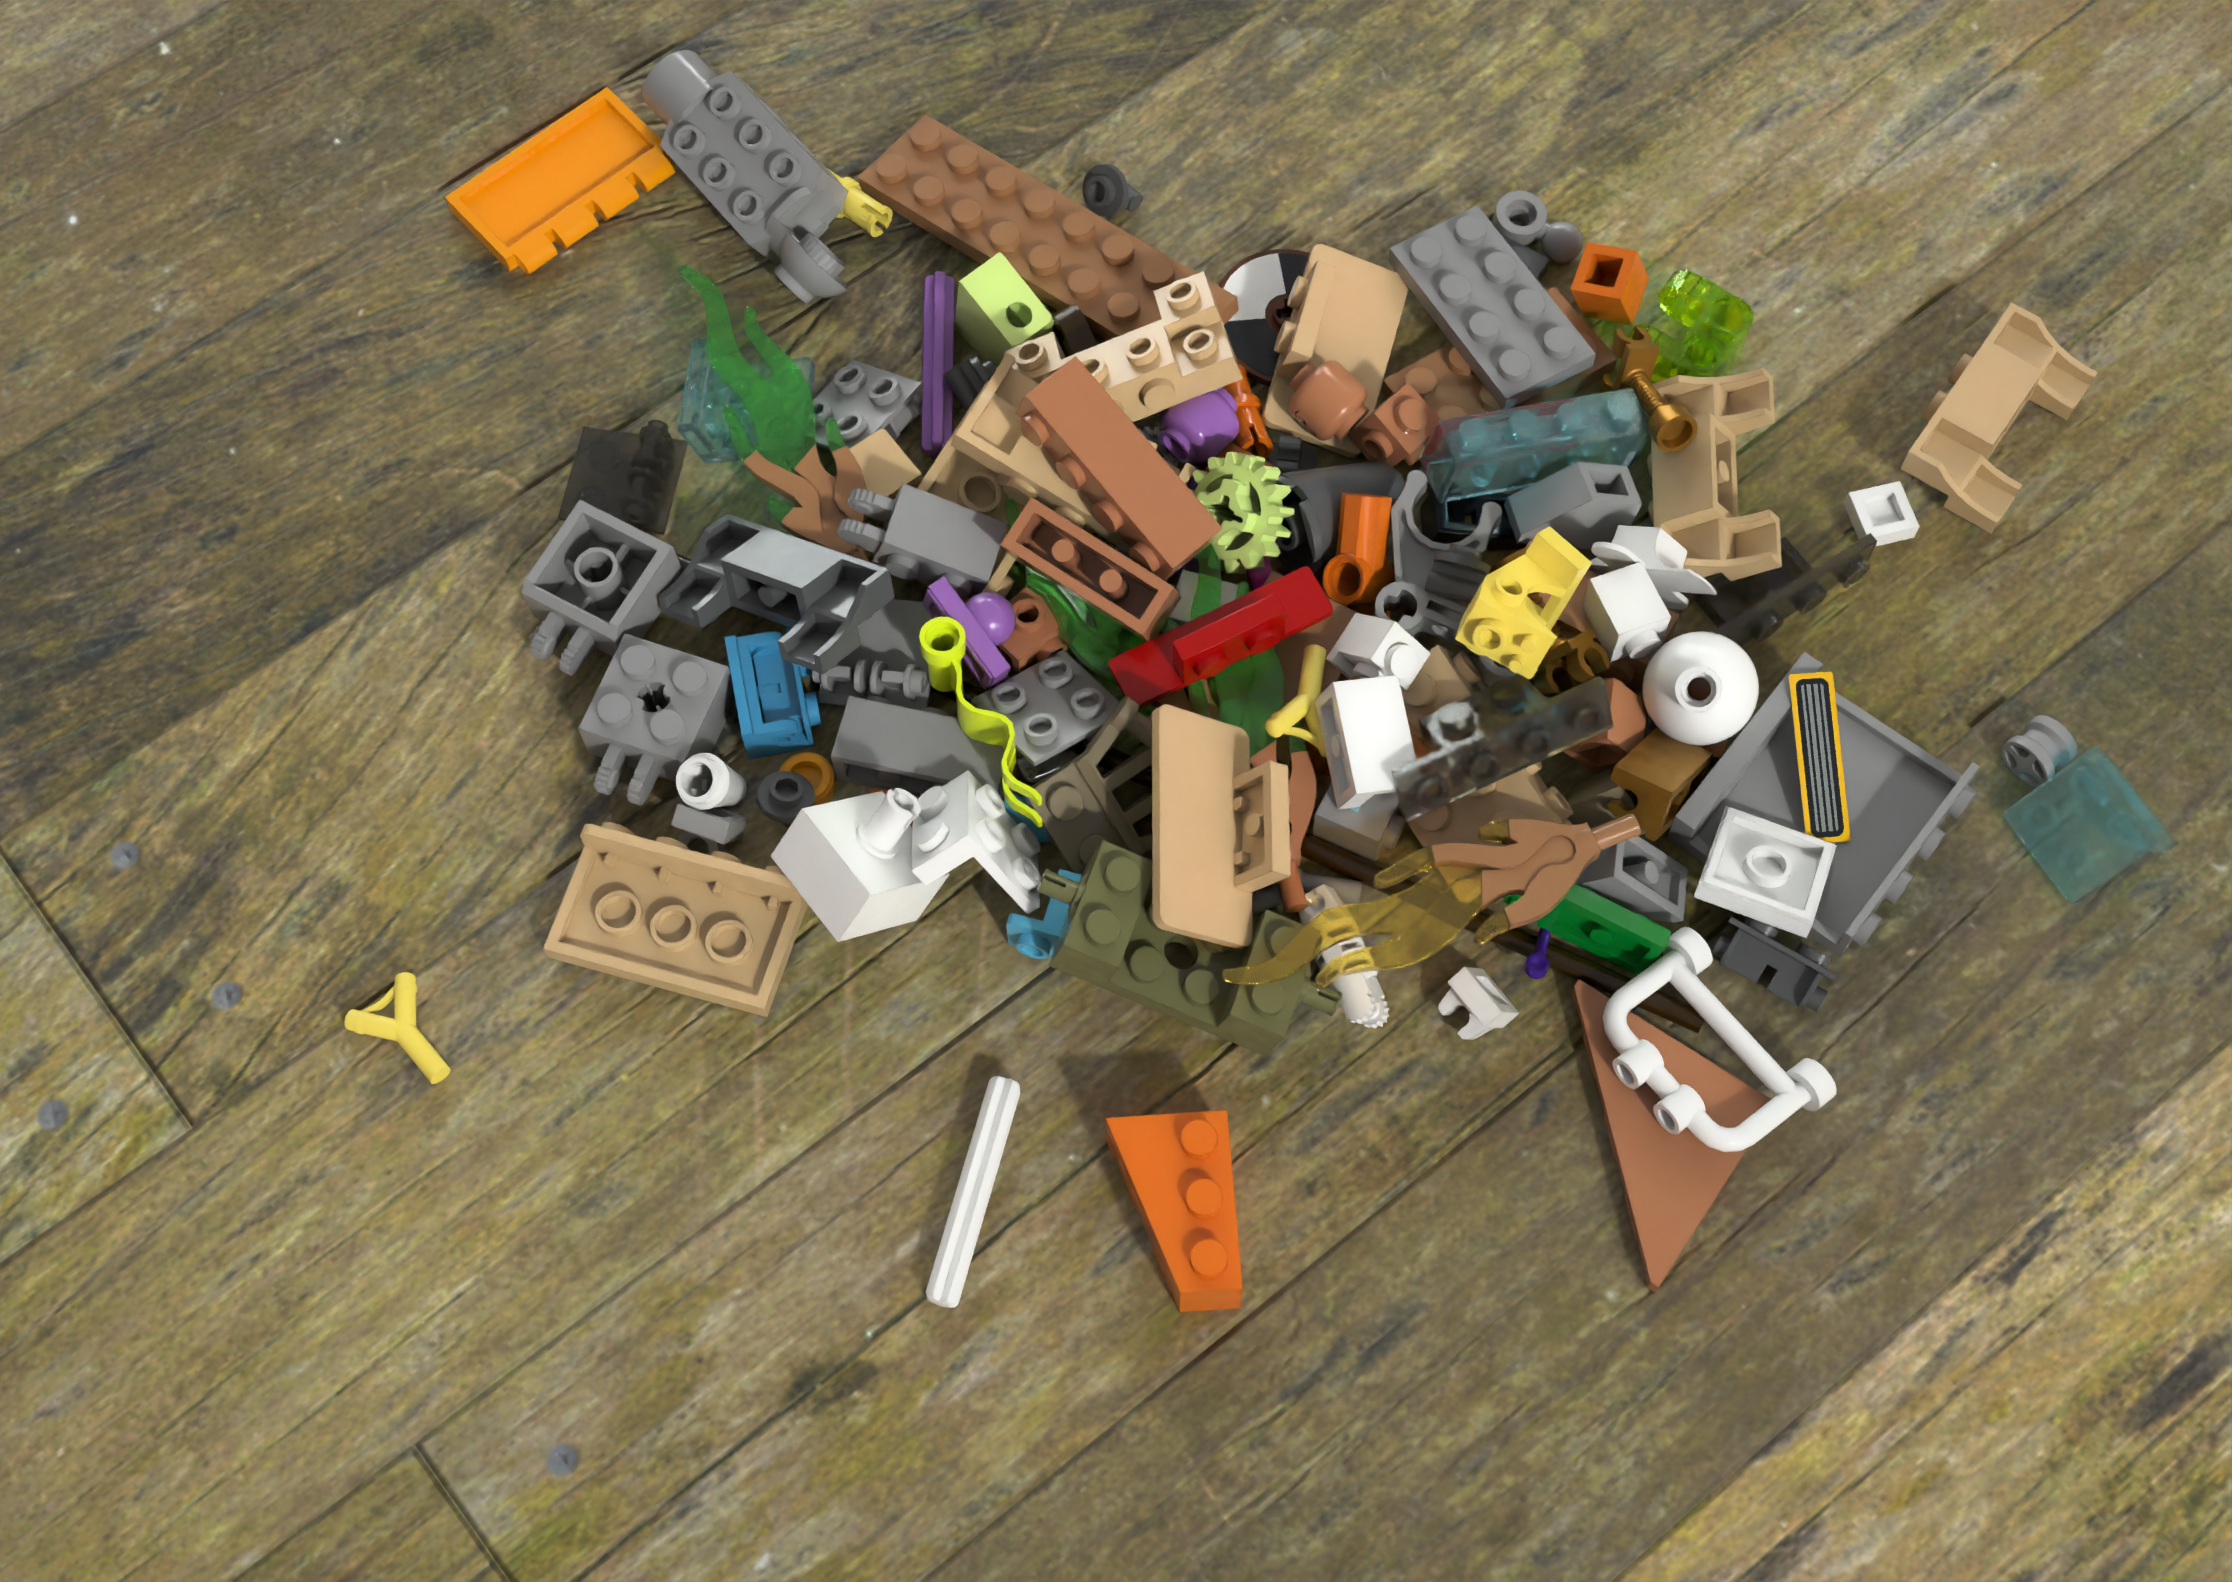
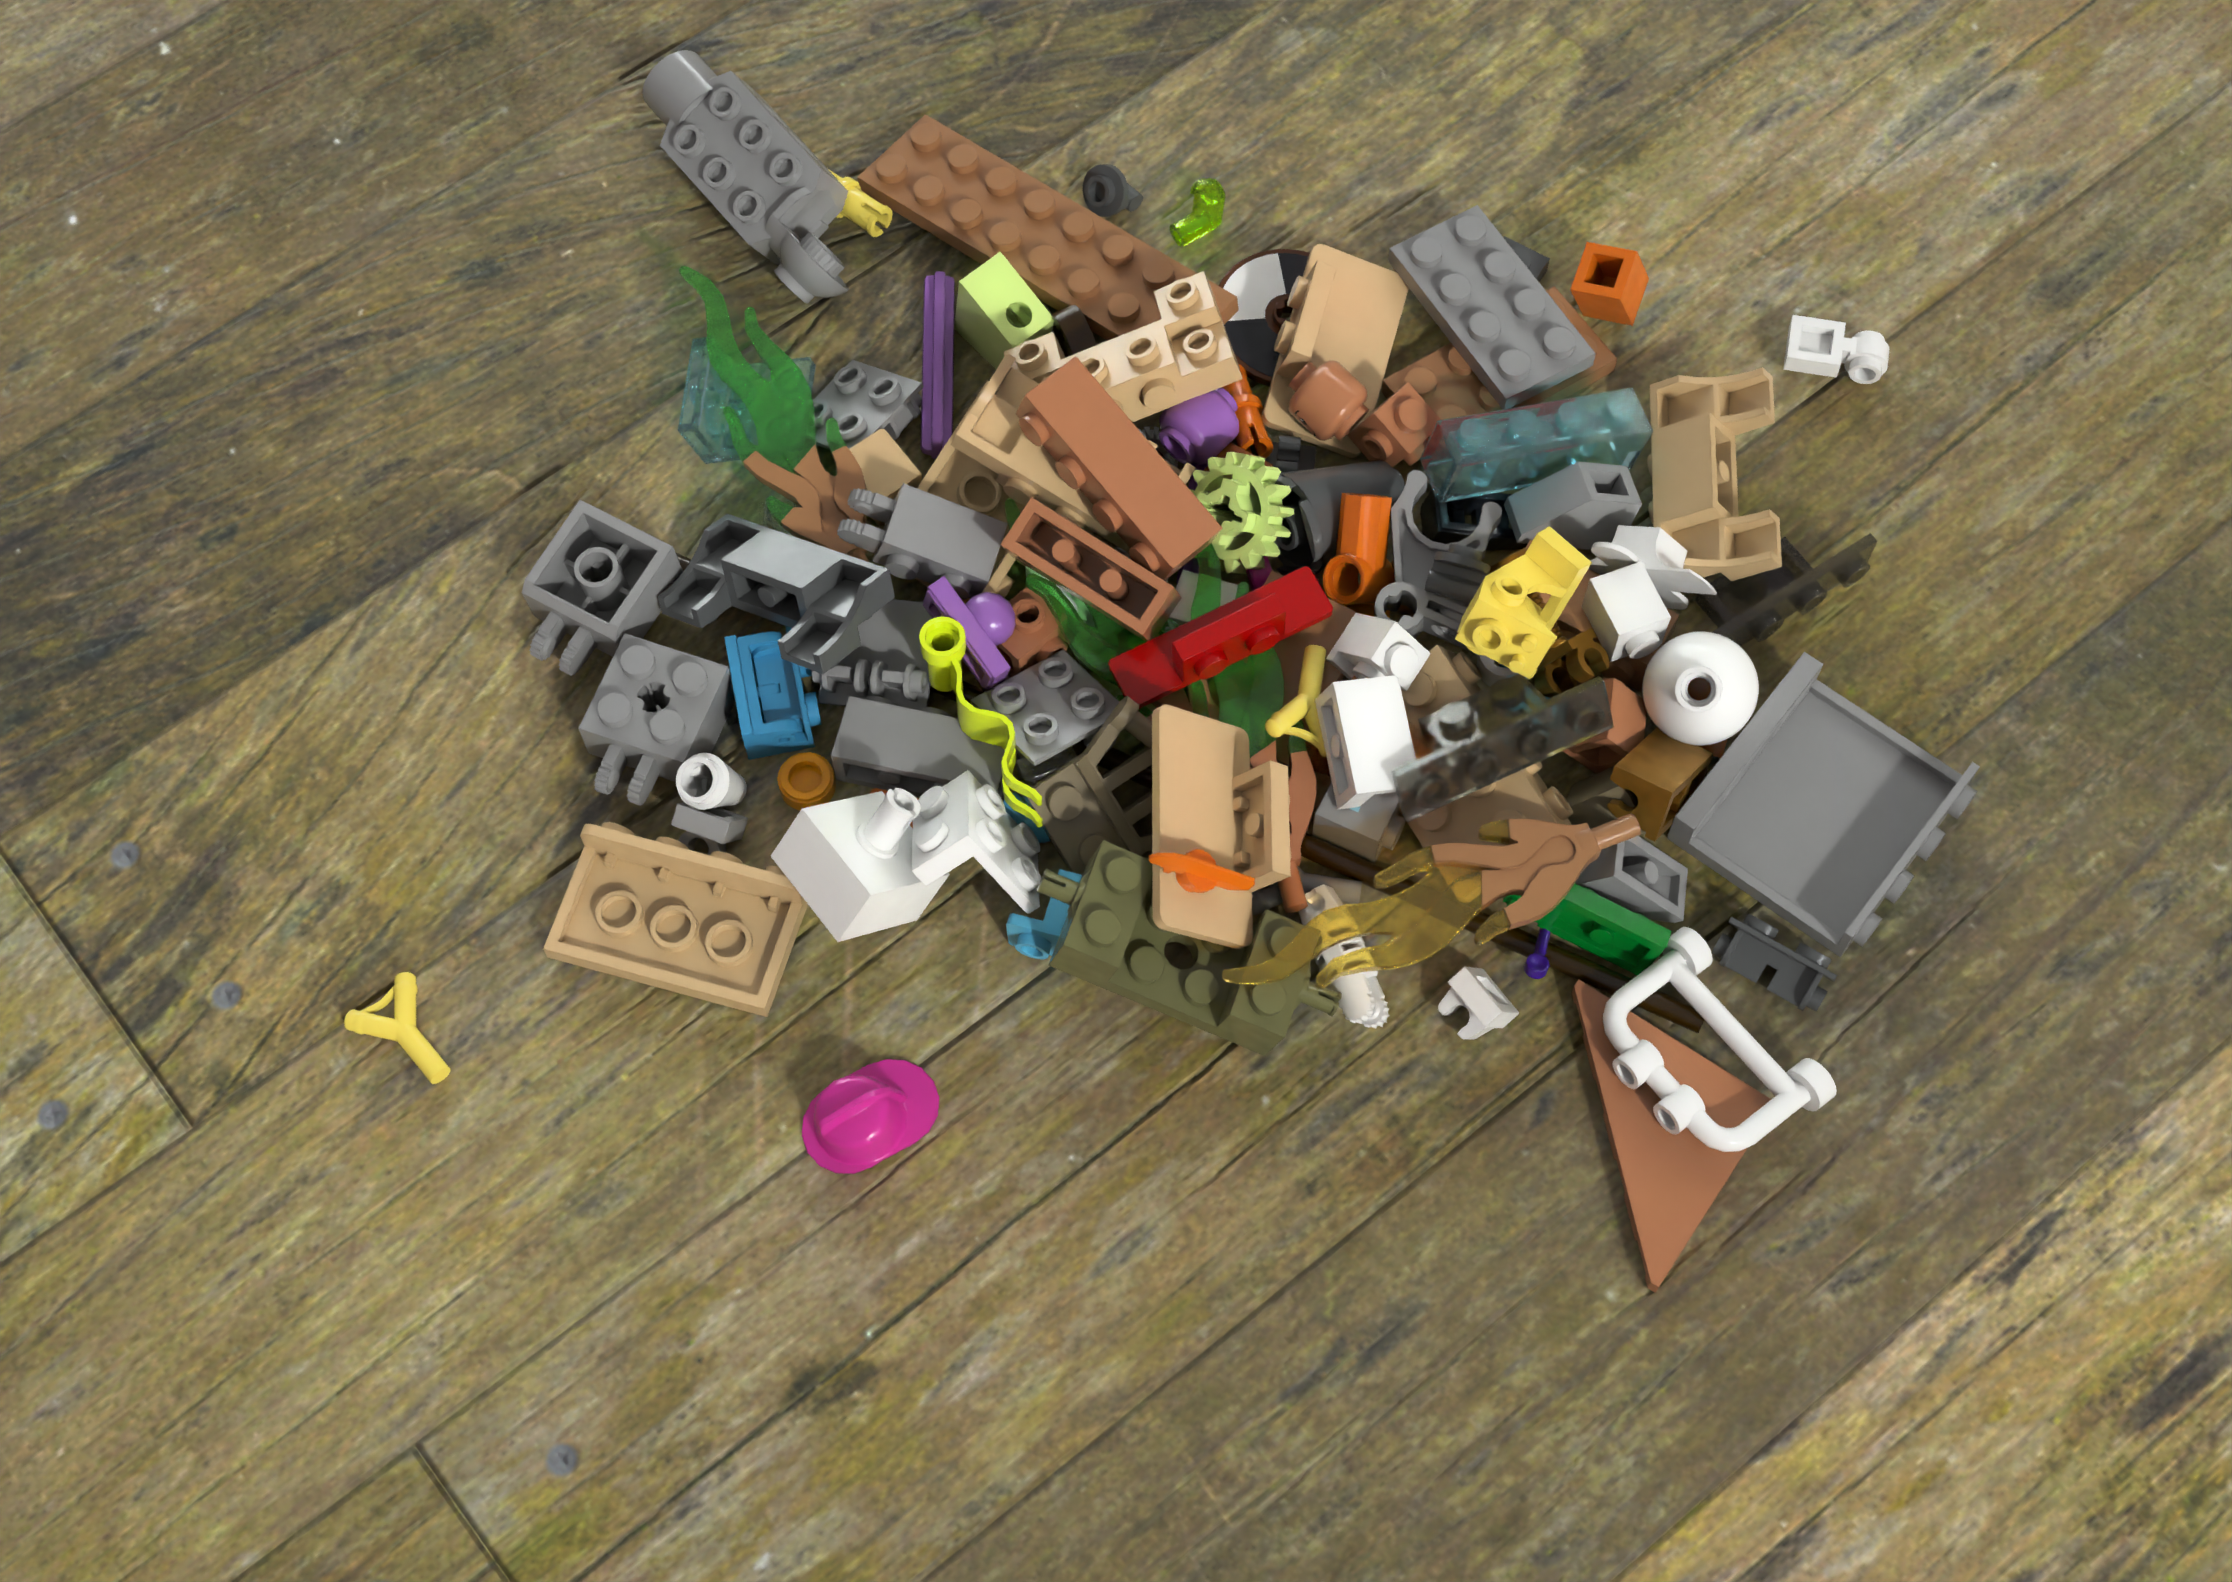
light orange hinge [445,87,675,275] -> none
clear smoke hinge [558,420,688,535] -> none
dark grey plate [756,771,815,829] -> none
white axle [926,1076,1021,1308] -> none
dark grey plate [943,355,996,412] -> none
orange wedge [1105,1110,1243,1313] -> none
light grey plate [1492,190,1583,263] -> none
pearl gold bar [1598,327,1697,453] -> none
clear neon green piece [1620,270,1753,384] -> none
white tile [1694,806,1837,938] -> none
sticker [1789,672,1851,843] -> none
white plate [1844,481,1920,549] -> none
tan bracket [1901,302,2098,534] -> none
light grey wheel [2001,715,2078,787] -> none
clear light blue bracket [2003,745,2179,904] -> none
none -> dark pink piece [802,1059,939,1174]
none -> orange piece [1149,849,1255,893]
none -> clear neon green arm [1170,178,1226,247]
none -> white plate [1783,315,1890,384]

